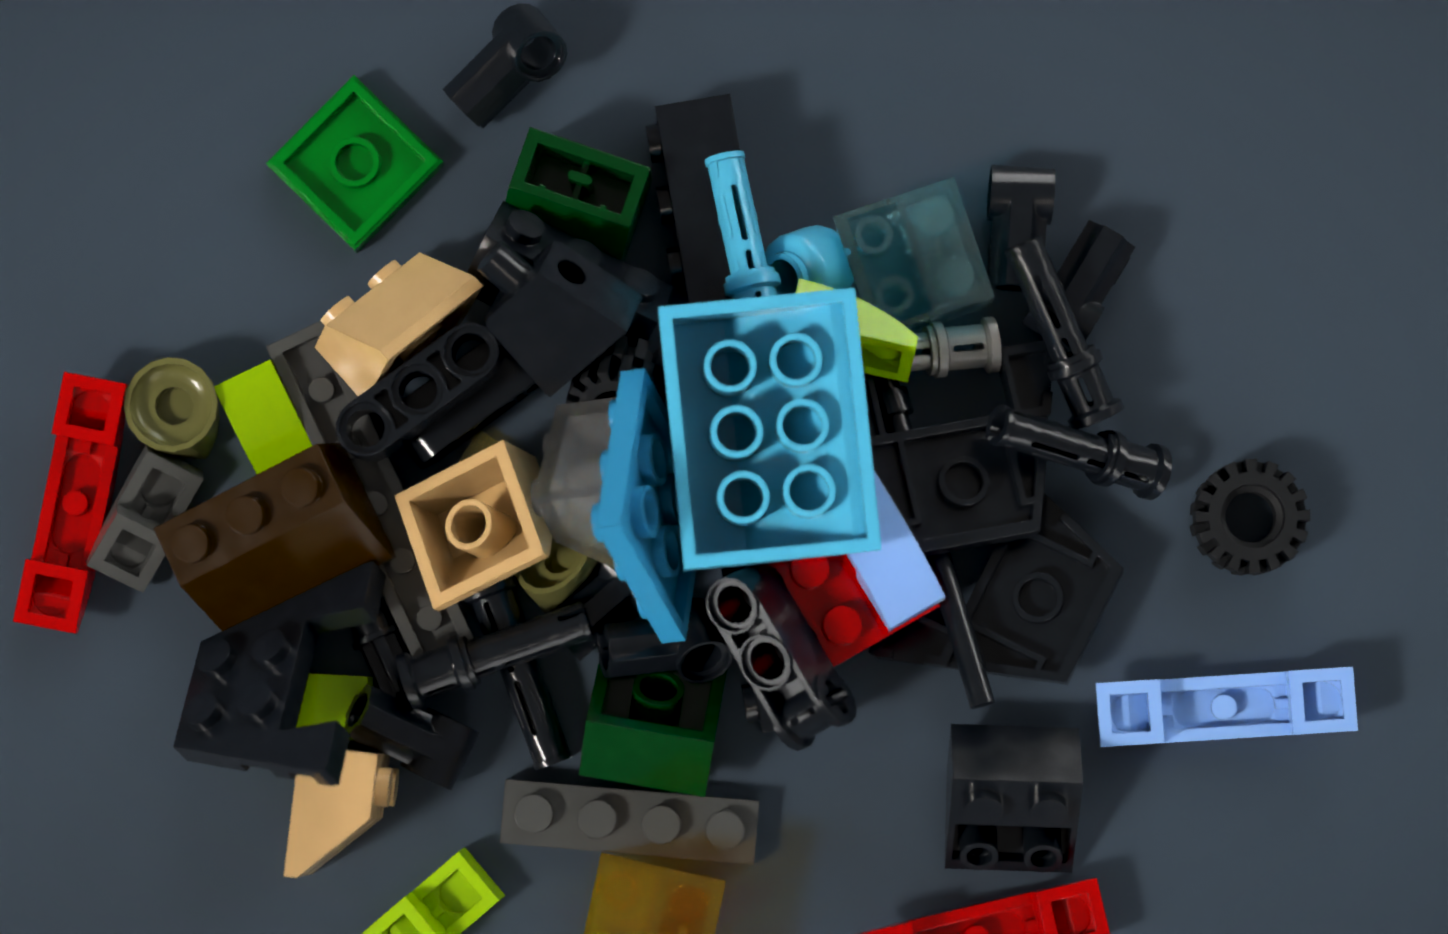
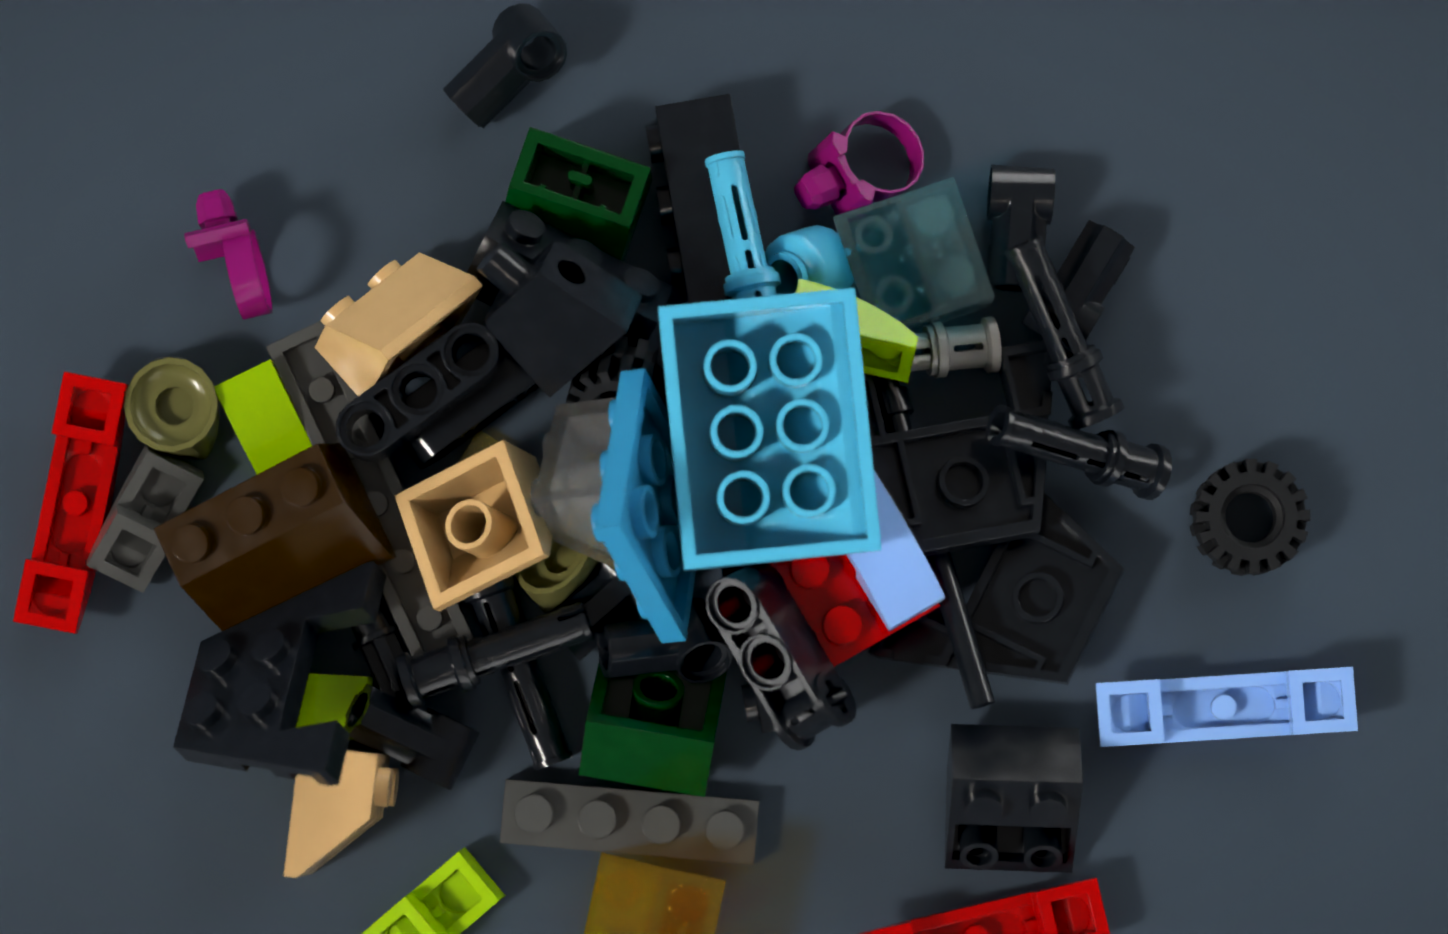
green tile [266,75,445,253] -> none
none -> magenta piece [184,189,273,320]
none -> magenta piece [794,111,924,224]

